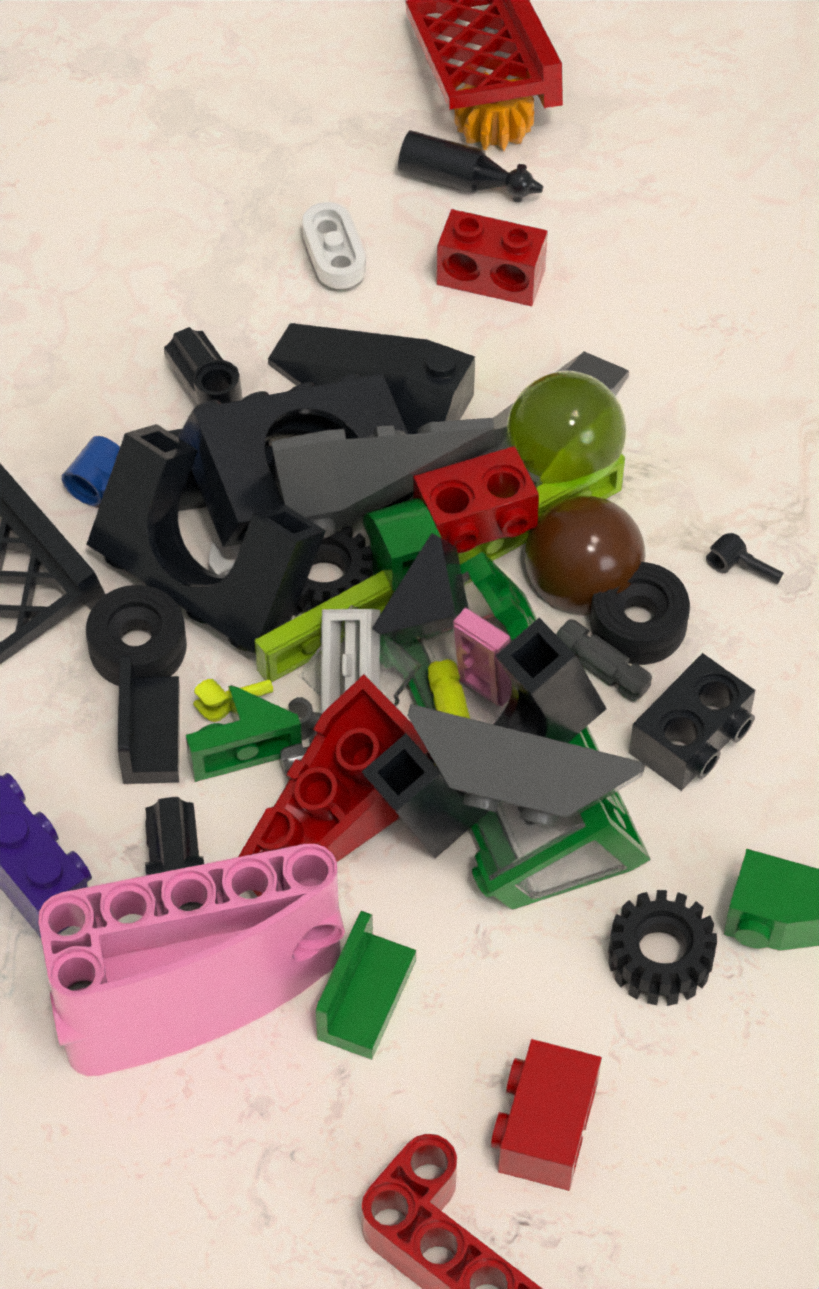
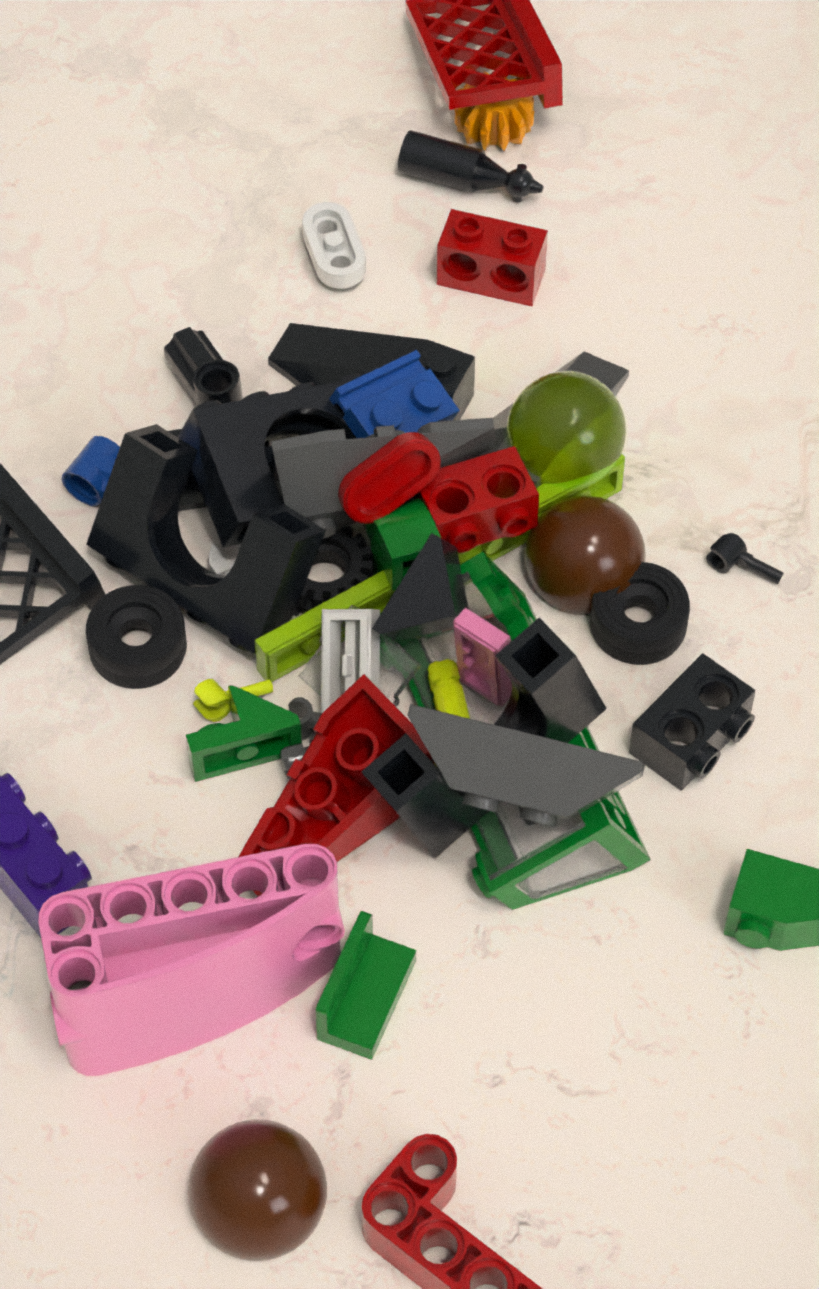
black panel [118,655,180,784] -> none
black piece [145,797,204,910] -> none
red piece [490,1039,602,1191] -> none
dark grey axle [556,619,652,701] -> none
black tyre [608,890,717,1006] -> none
none -> reddish brown piece [188,1119,327,1261]
none -> blue plate [329,350,460,438]
none -> red tile [338,432,441,524]

